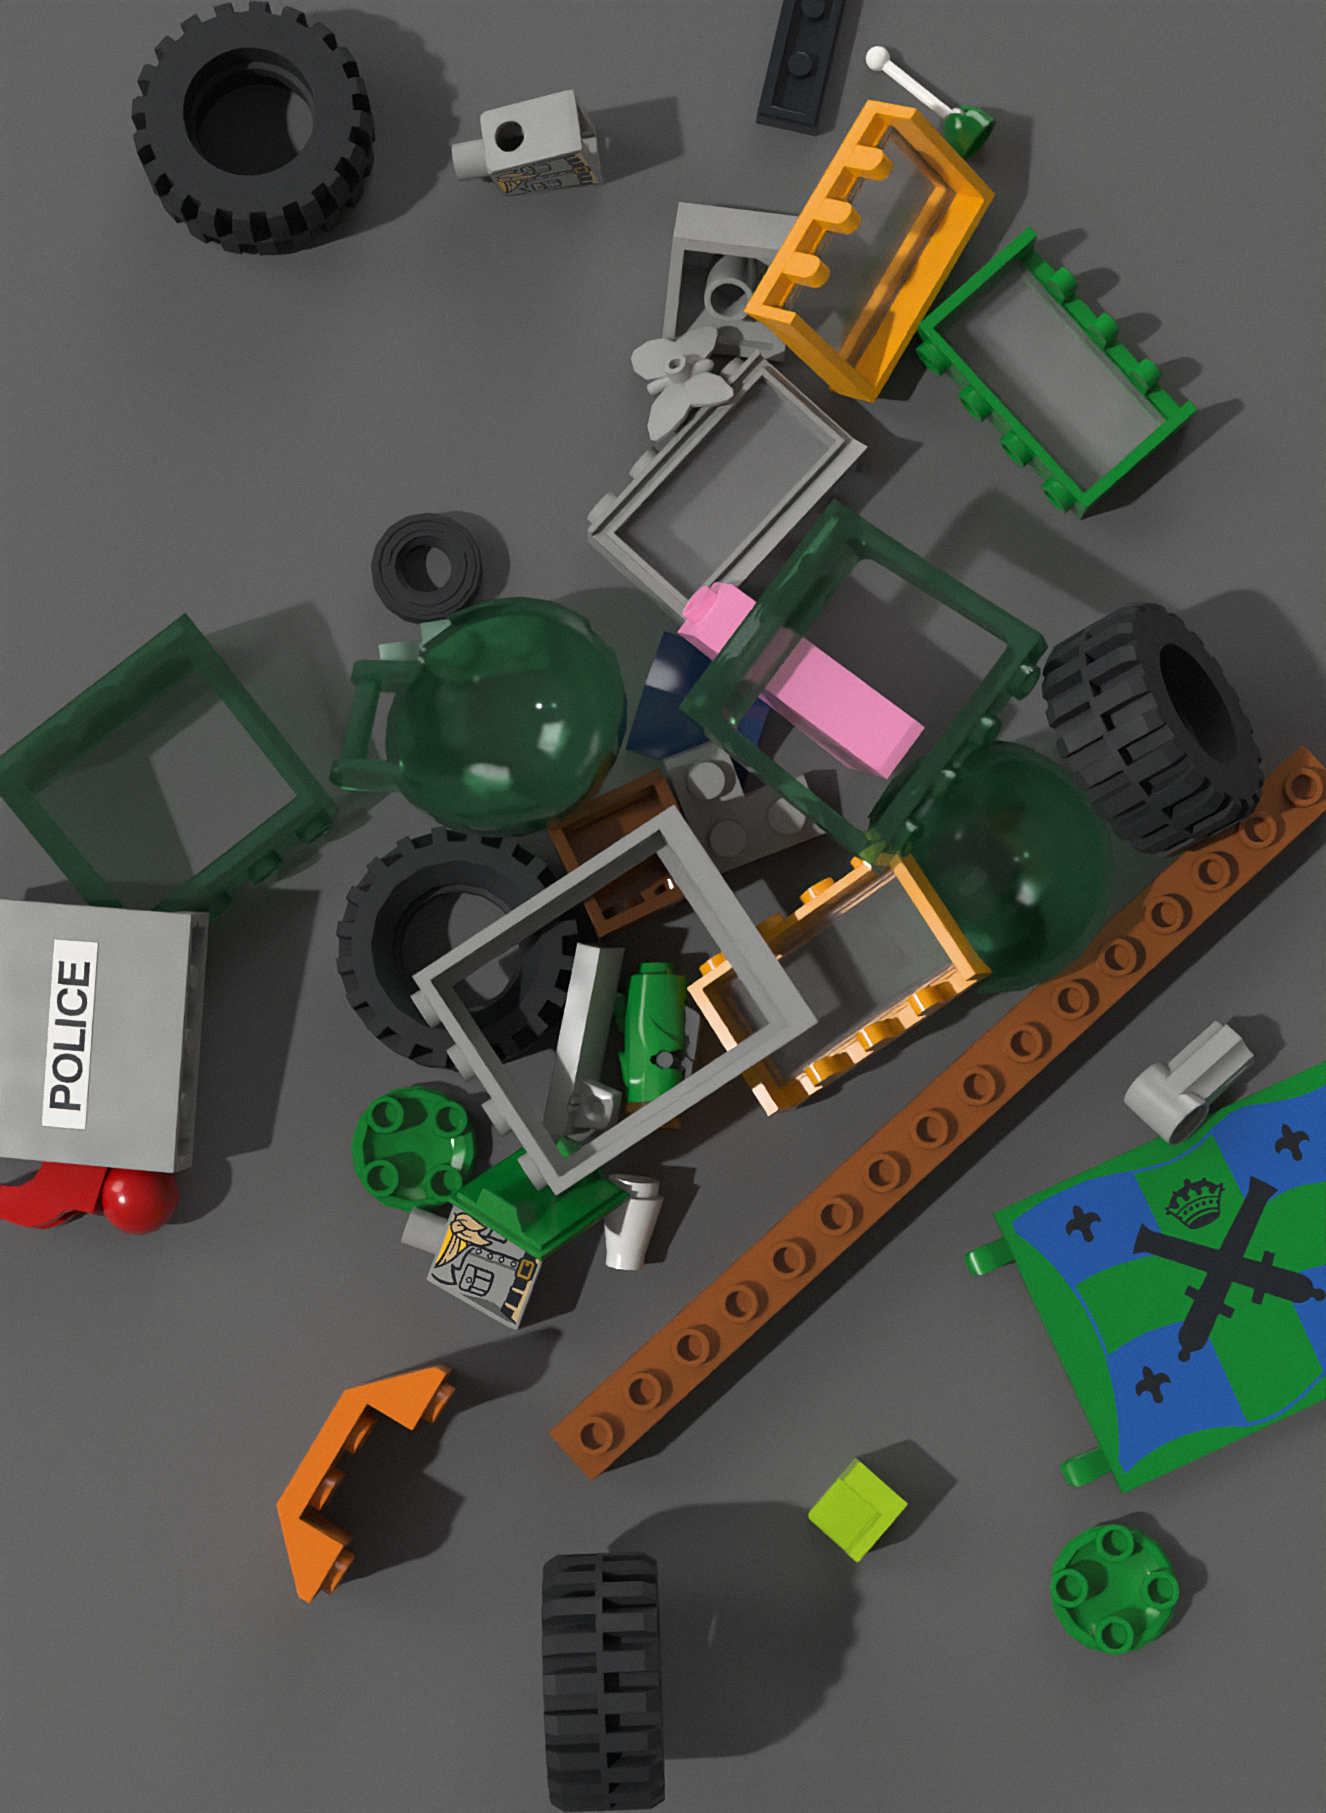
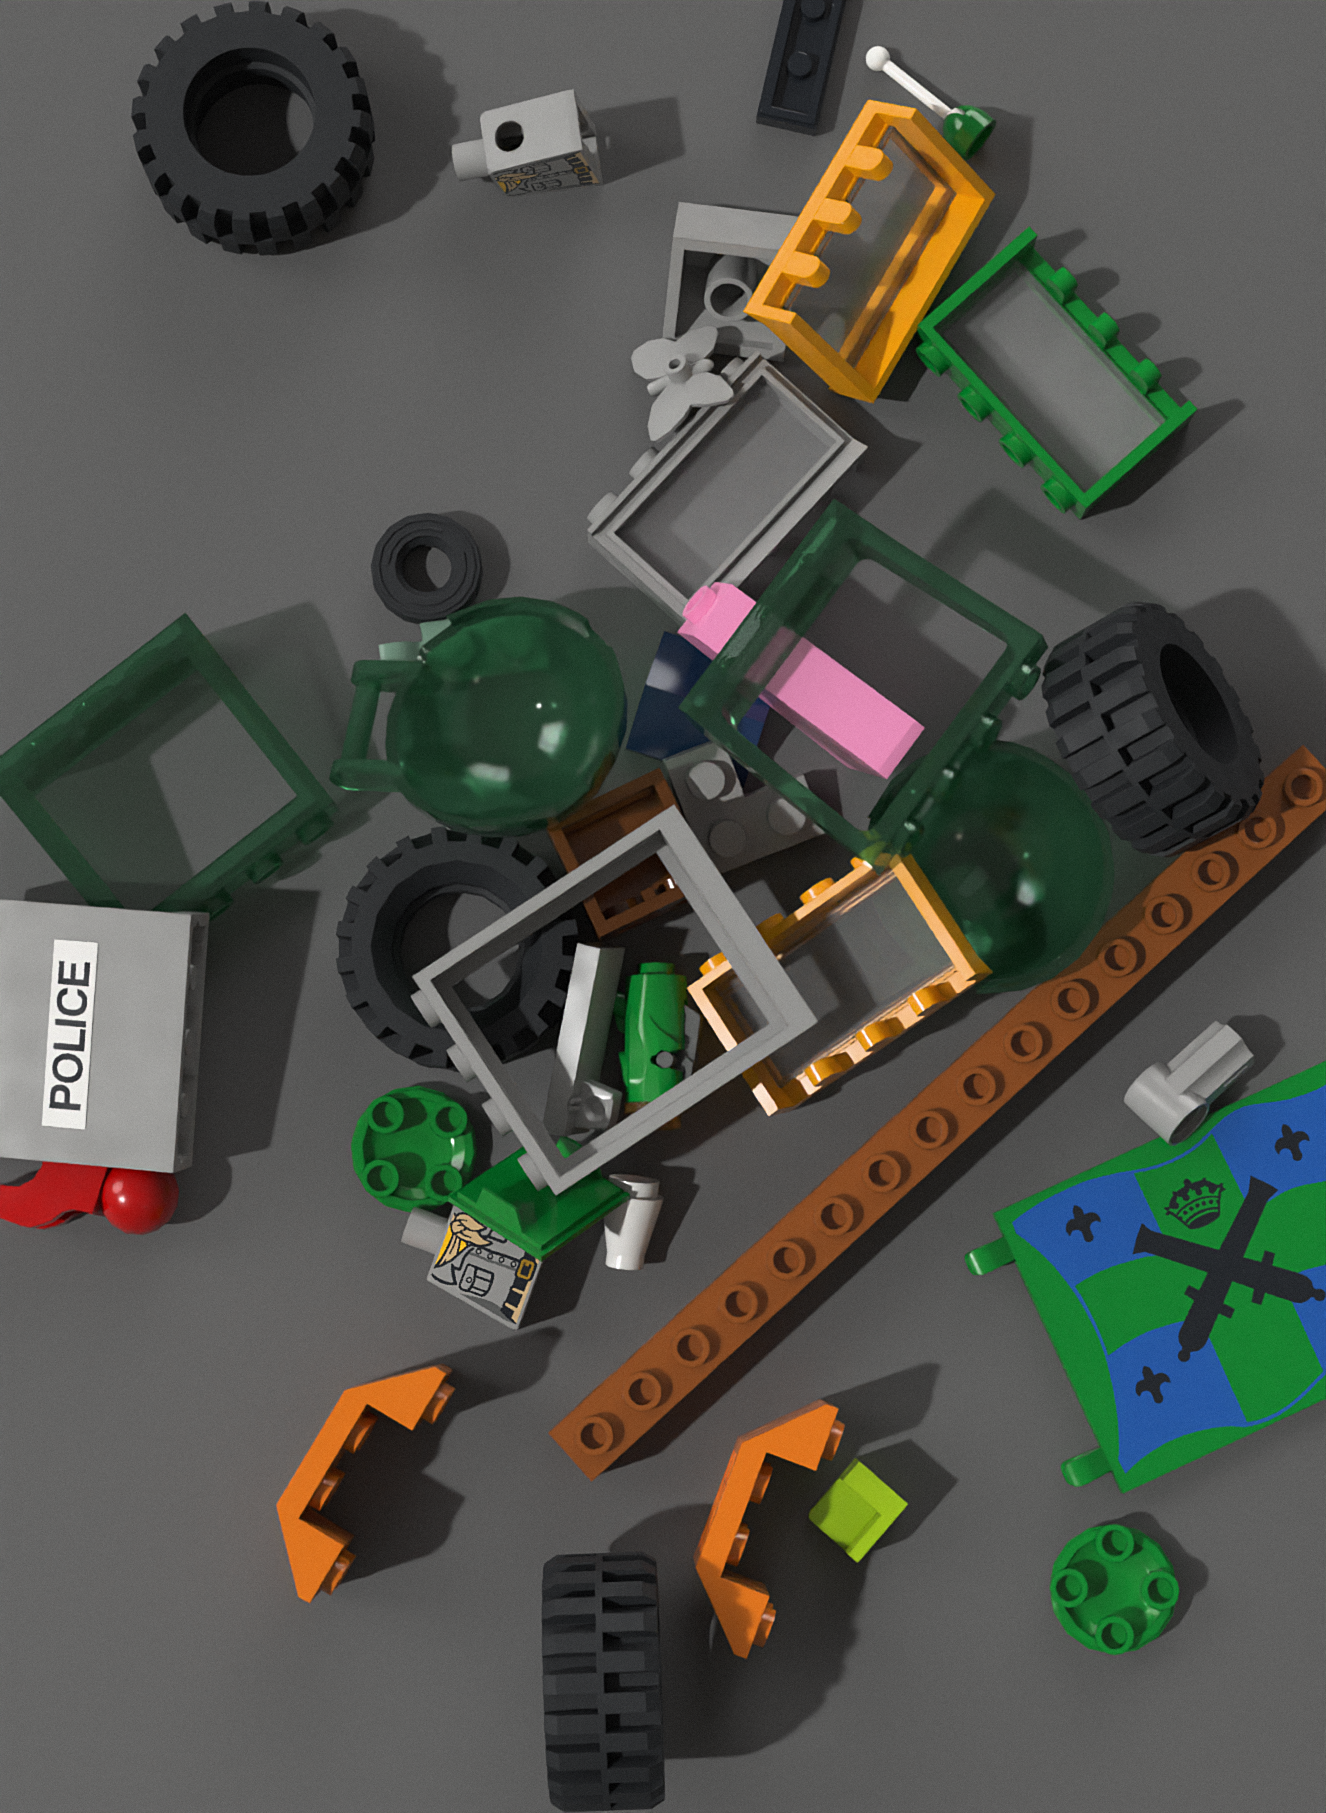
none -> orange slope [693,1399,845,1659]

